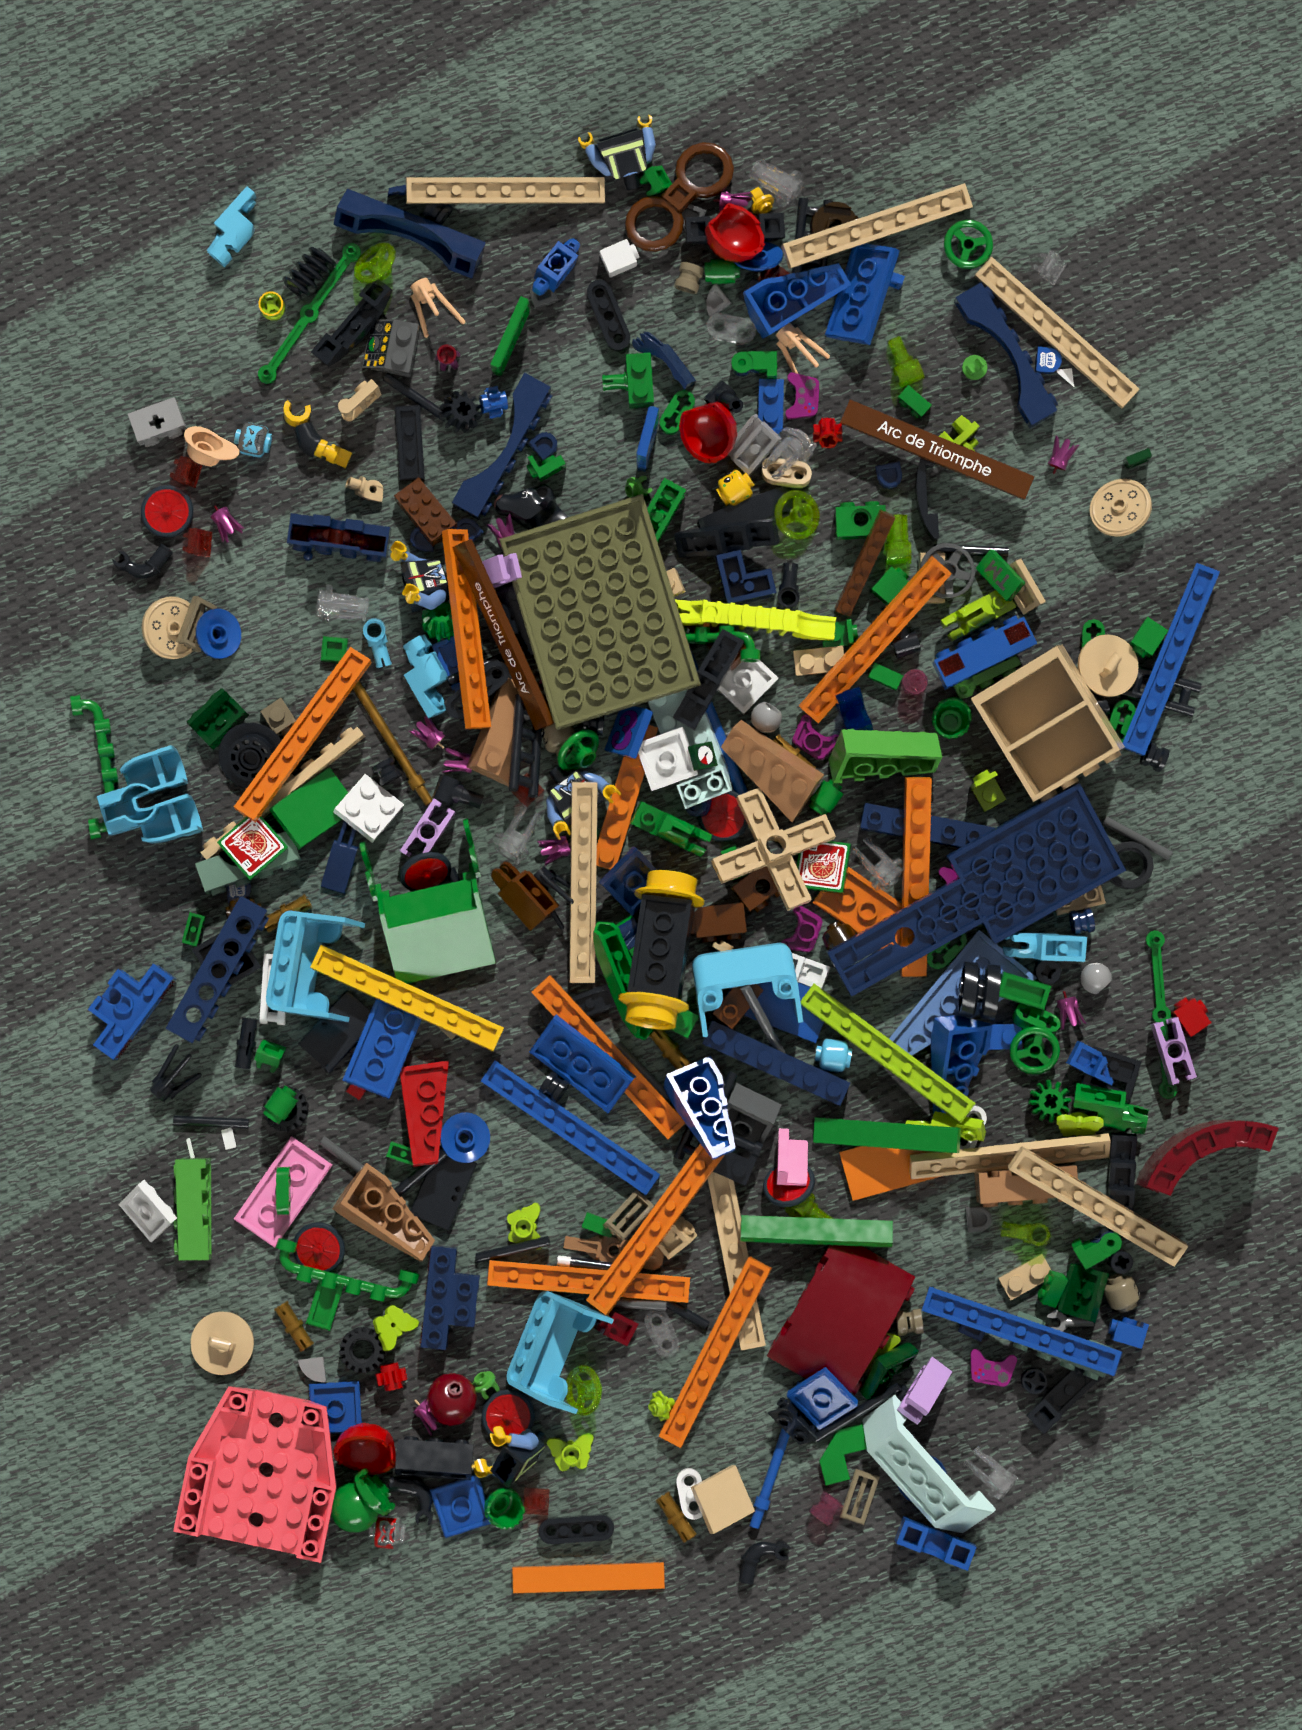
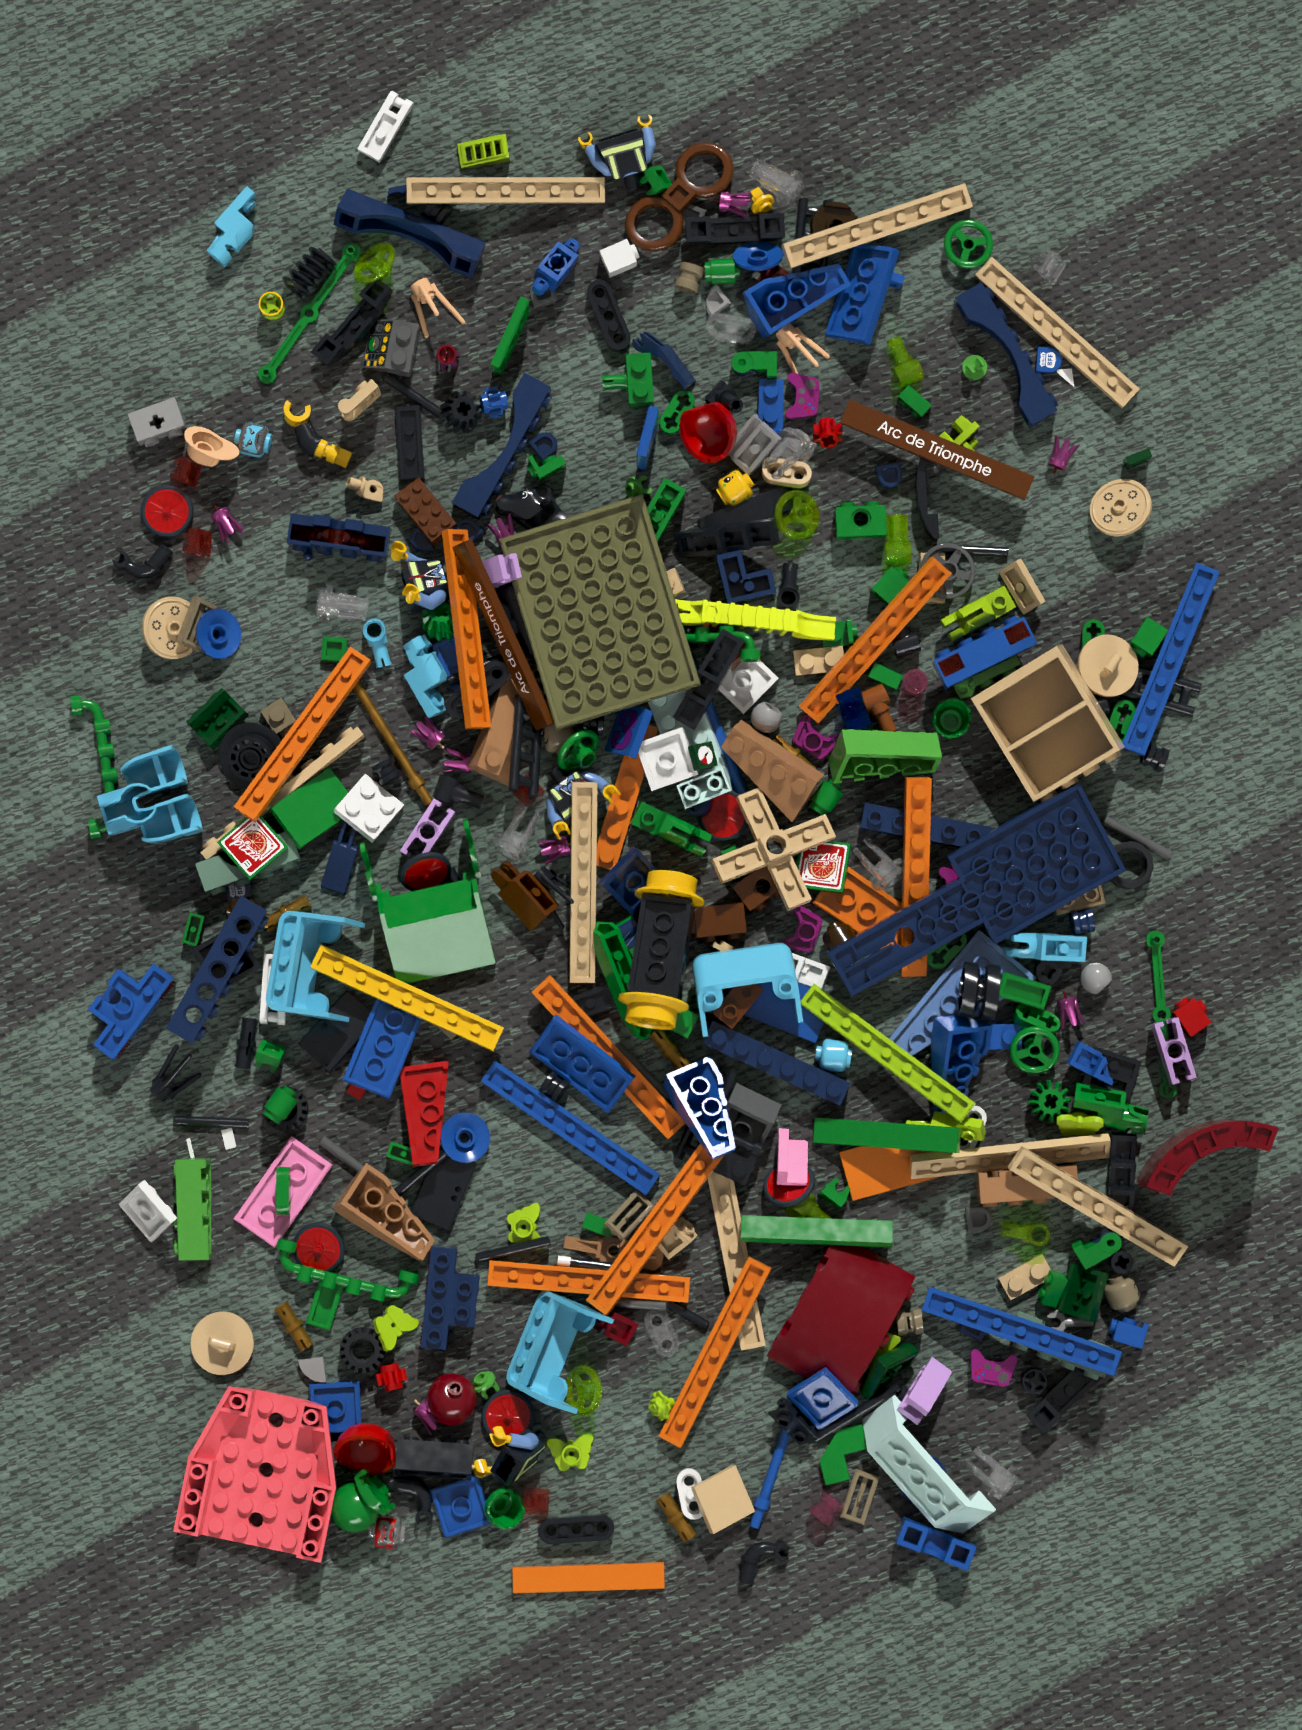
red cylinder [705,203,766,262] -> none
dark grey bar [740,985,786,1054] -> none
reddish brown piece [835,509,895,617] -> none
lime bracket [970,769,1007,812] -> none
green tile [976,549,1026,602] -> none
none -> white plate [358,91,414,163]
none -> lime slope [457,134,510,169]
none -> green tile [818,1178,850,1210]
none -> dark orange pin [859,683,897,731]

